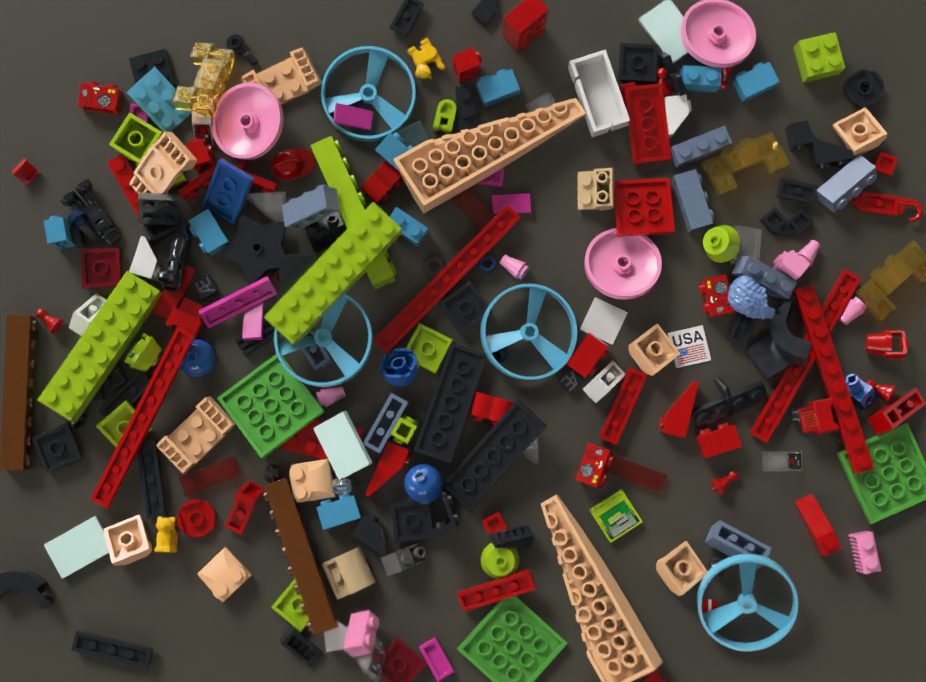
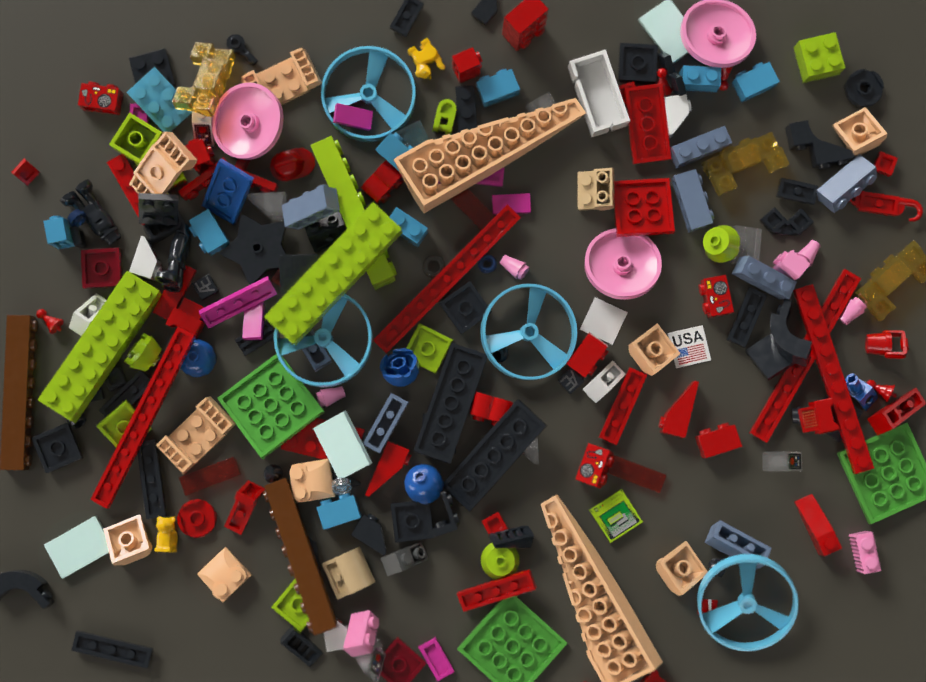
lime brick [391,414,418,445] -> none
black plate [692,377,768,429] -> none
red piece [711,471,738,496] -> none
medium blue piece [728,275,775,320] -> none

